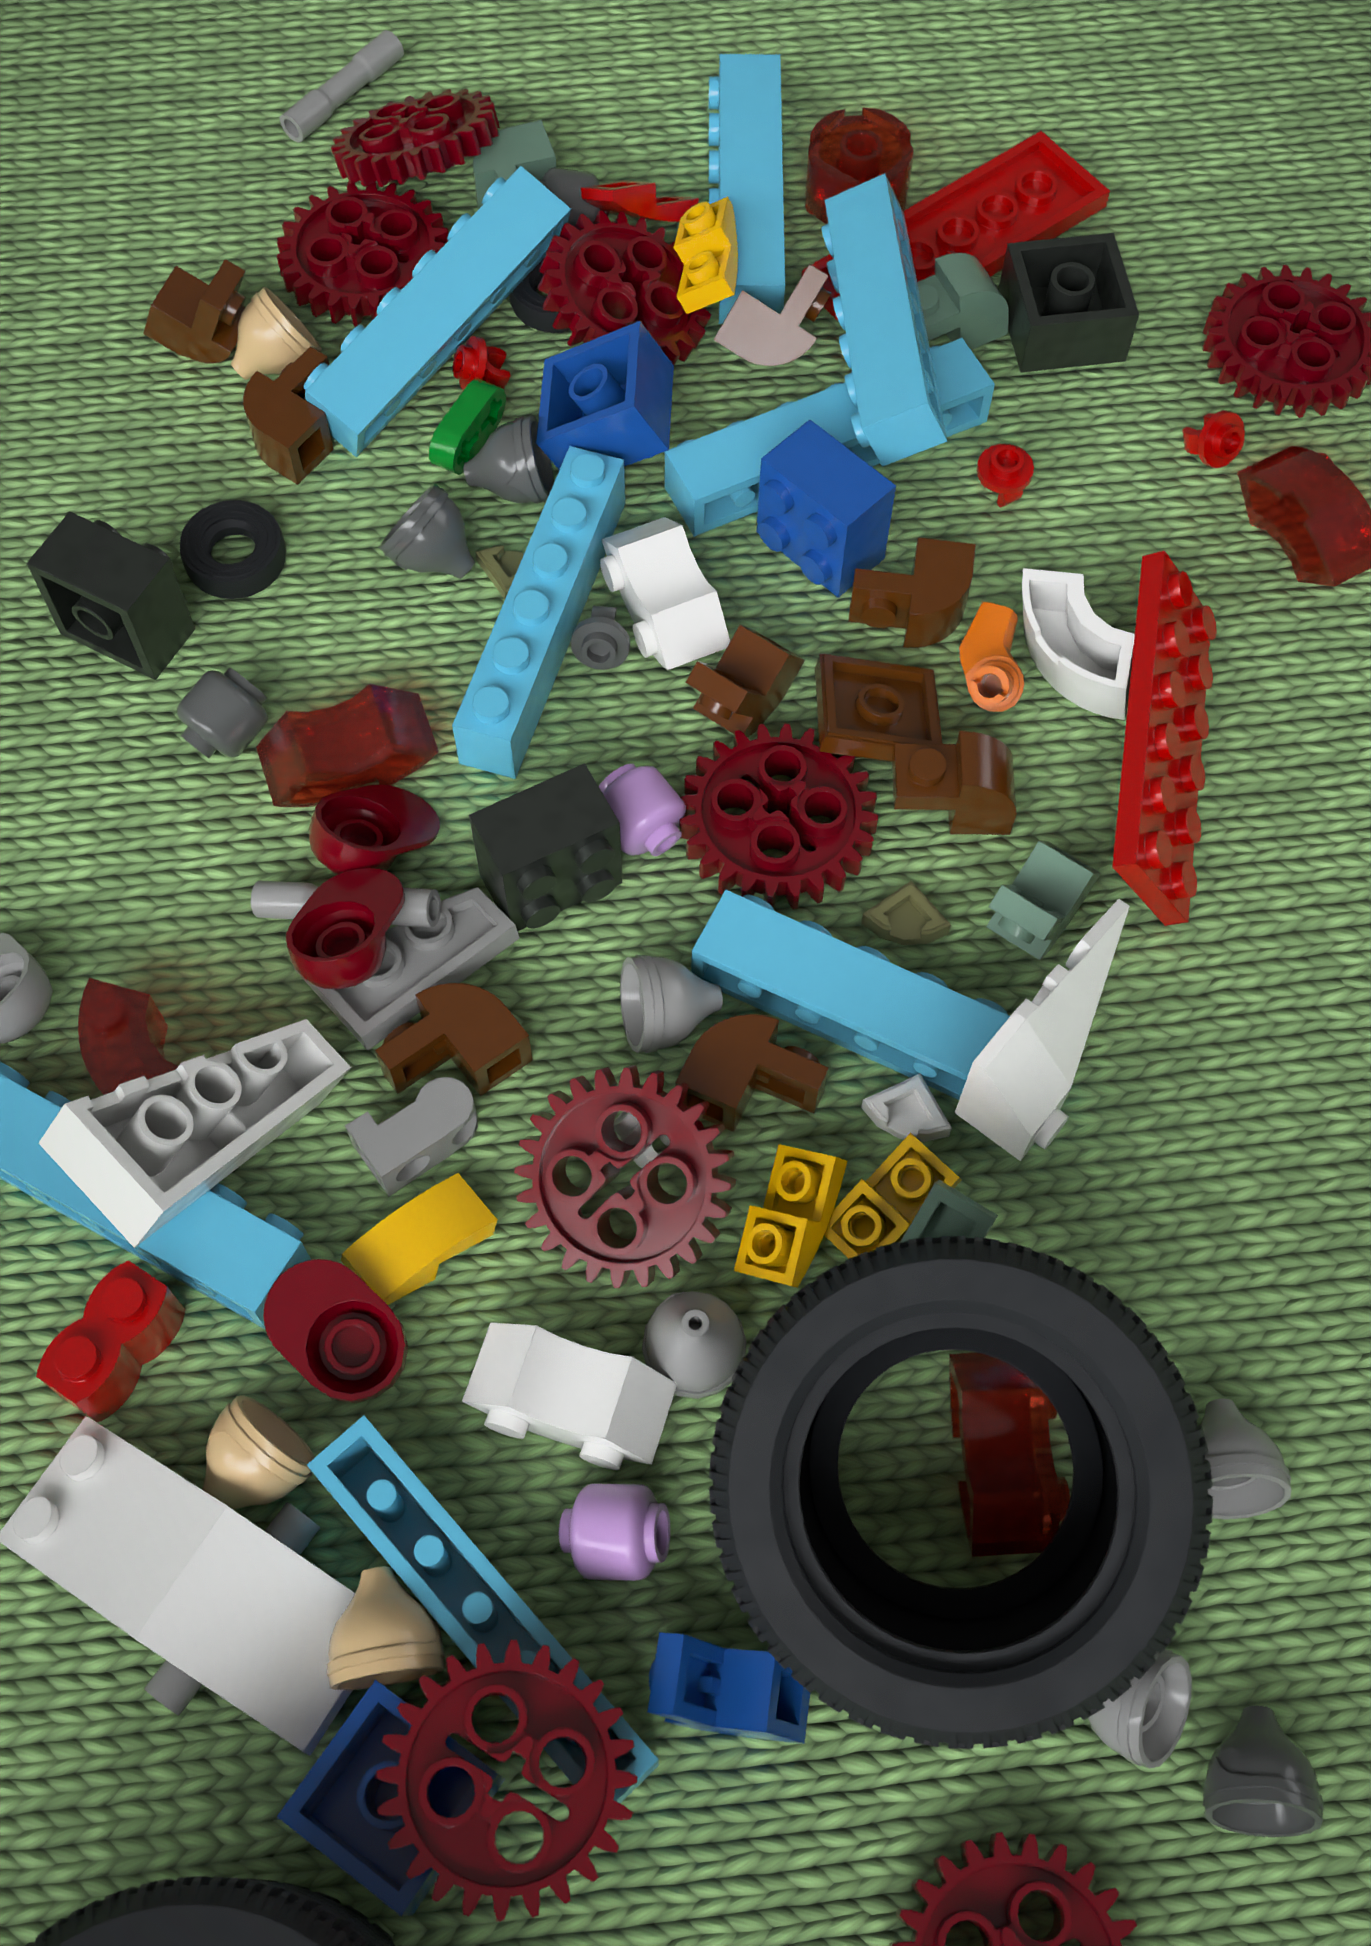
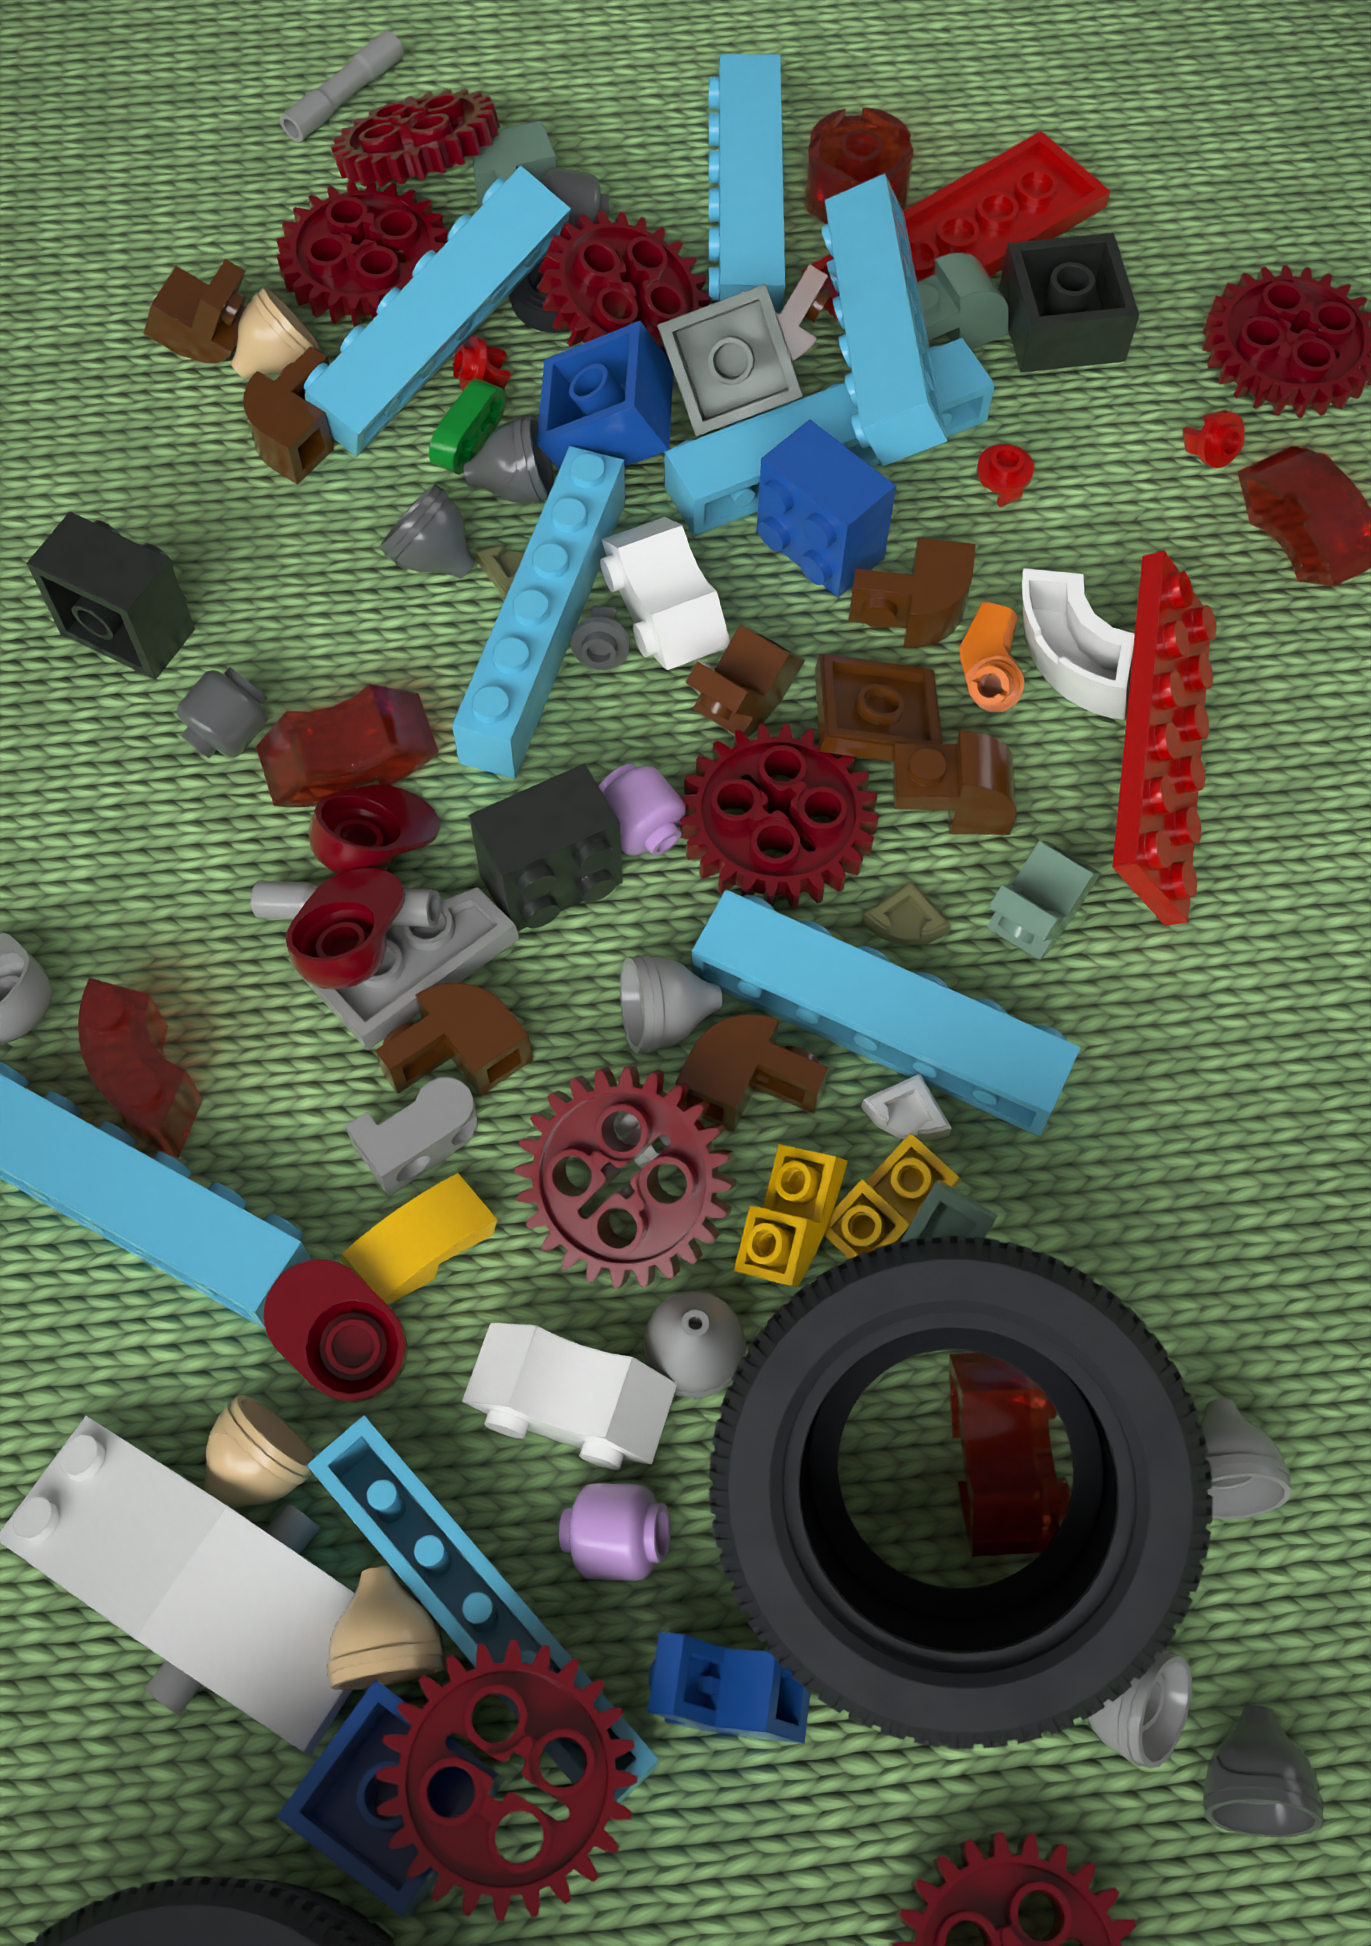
red brick [36,1260,185,1423] -> none
white wedge [39,1019,351,1248] -> none
black tyre [180,500,286,599] -> none
red slope [581,180,699,222] -> none
yellow slope [674,197,738,314] -> none
white wedge [955,899,1130,1161] -> none
none -> brick [658,284,803,436]

